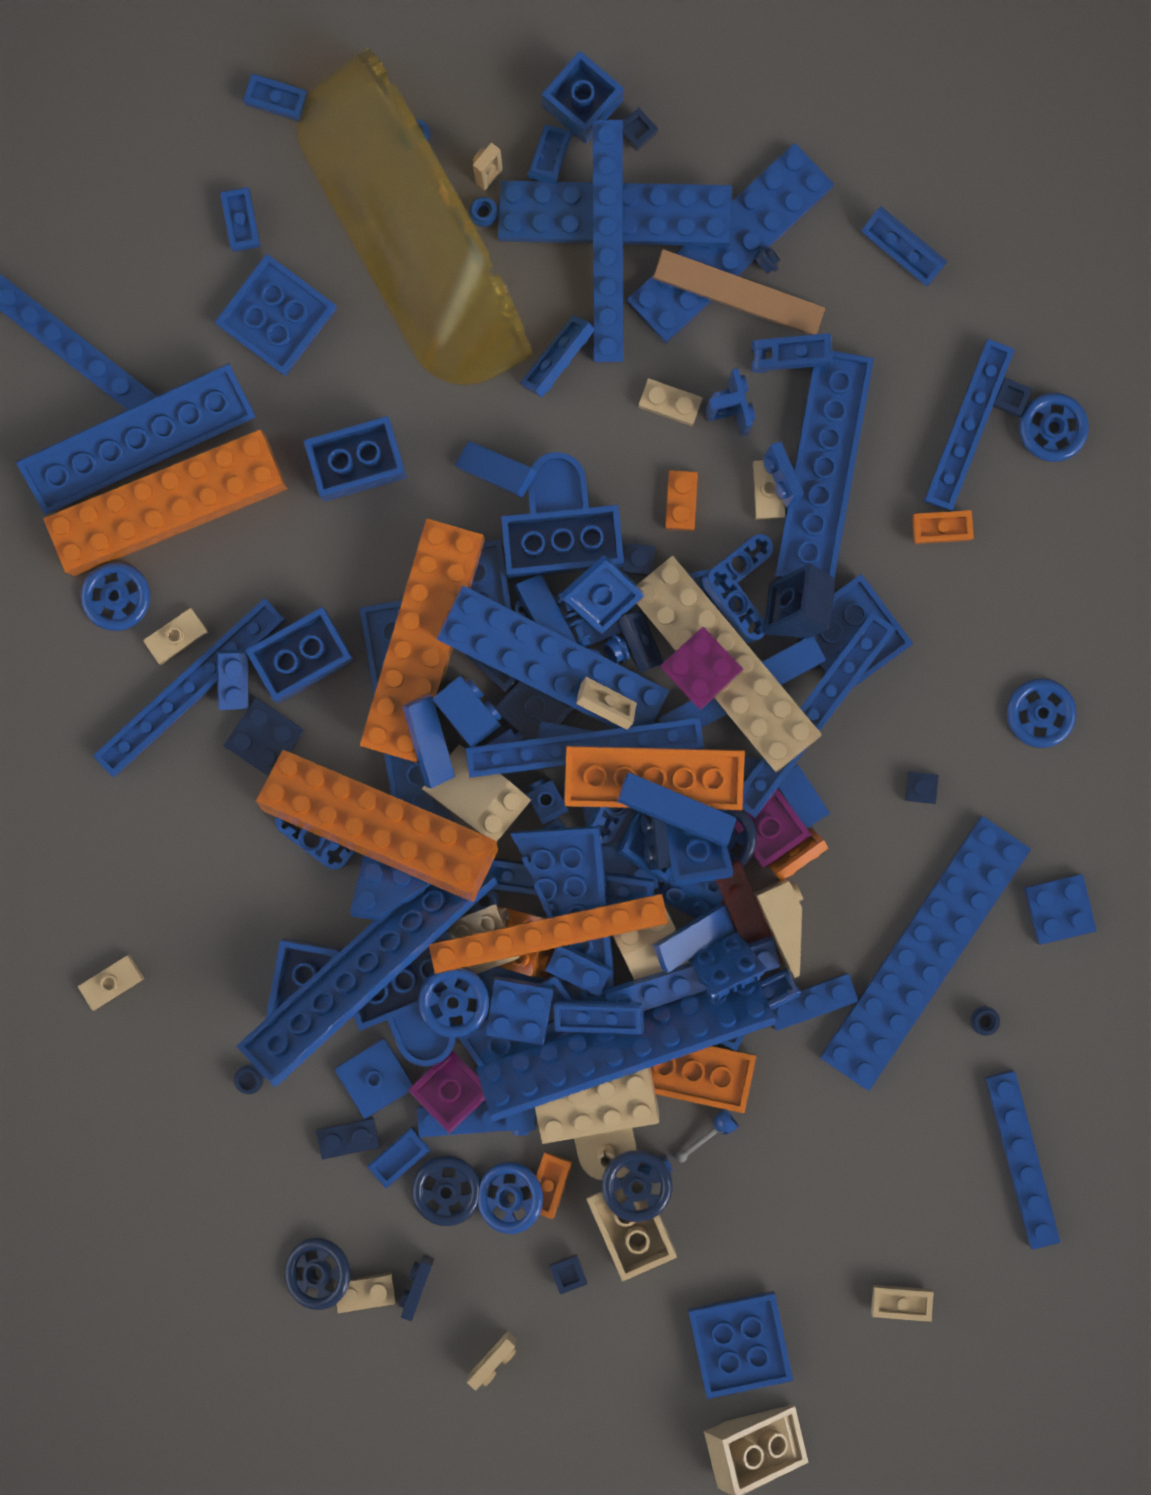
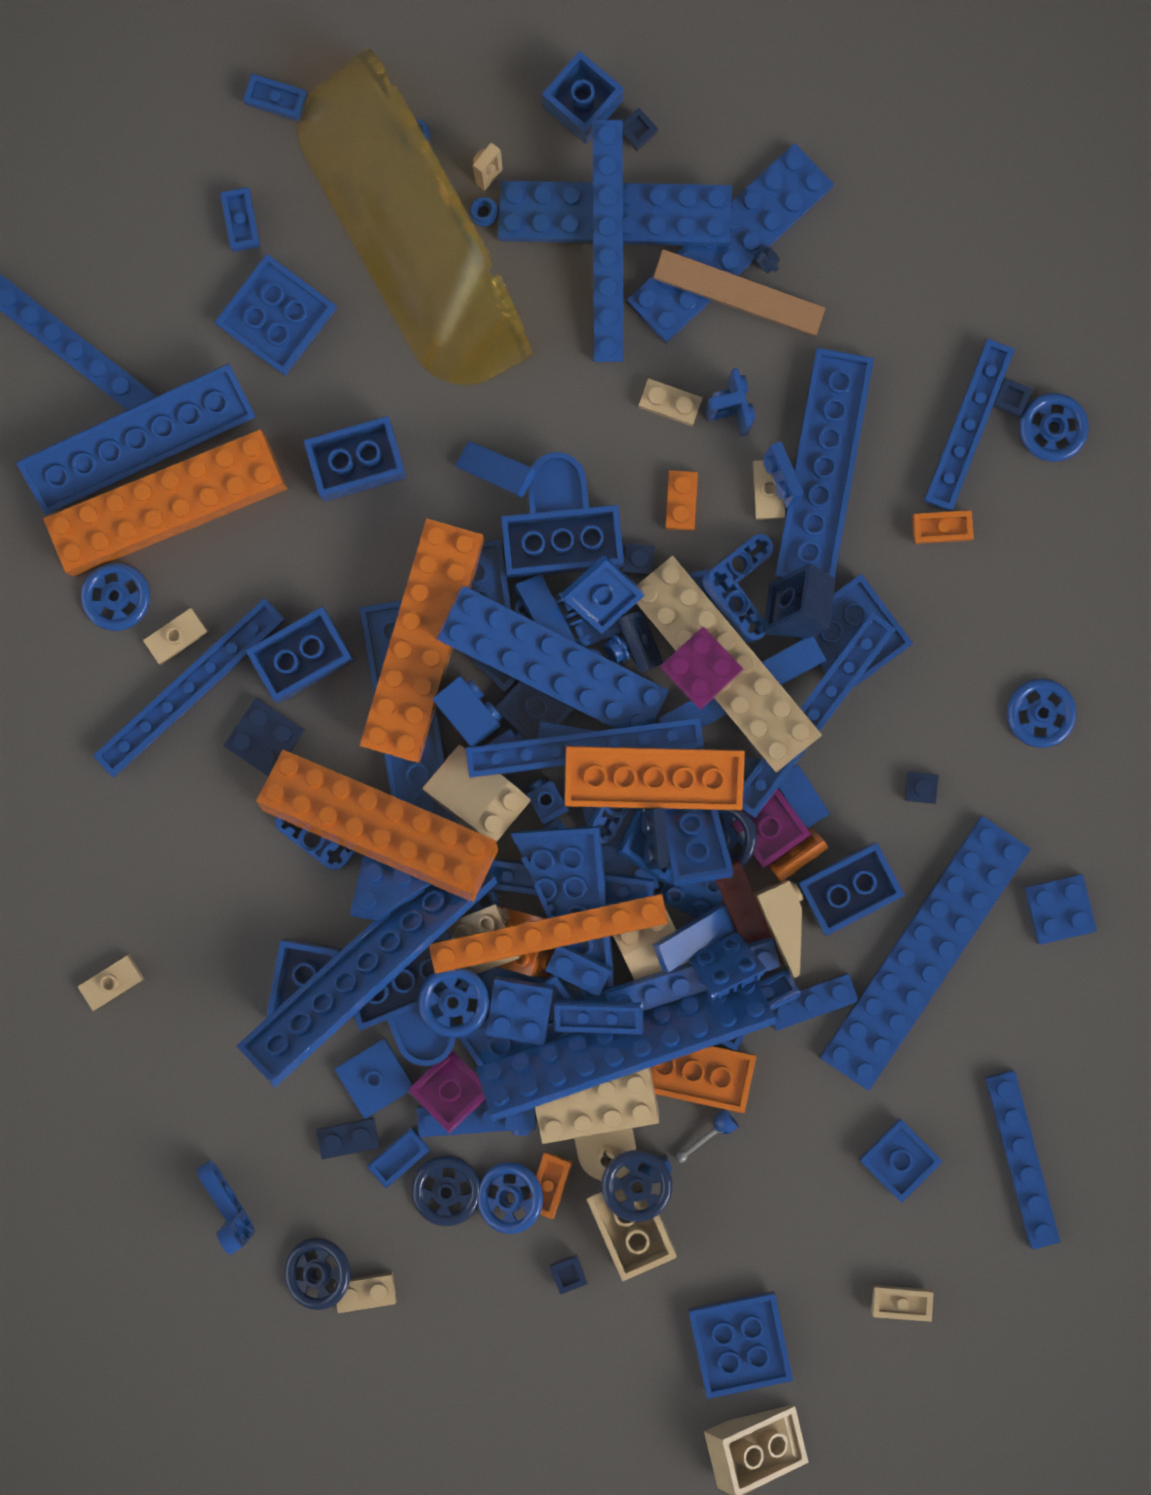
blue plate [217,650,249,710] -> none
dark blue plate [234,1065,264,1094] -> none
dark blue plate [399,1255,434,1322] -> none
blue tile [402,694,455,789] -> none
tan plate [467,1331,517,1391] -> none
blue plate [520,315,595,398] -> none
blue plate [528,124,572,185] -> none
tan plate [576,677,637,730] -> none
blue tile [616,772,737,847] -> none
blue plate [751,333,832,373] -> none
blue plate [861,206,948,286] -> none
dark blue plate [970,1006,1000,1036] -> none
none -> blue beam [197,1160,255,1255]
none -> blue brick [795,842,905,936]
none -> blue plate [859,1118,943,1203]

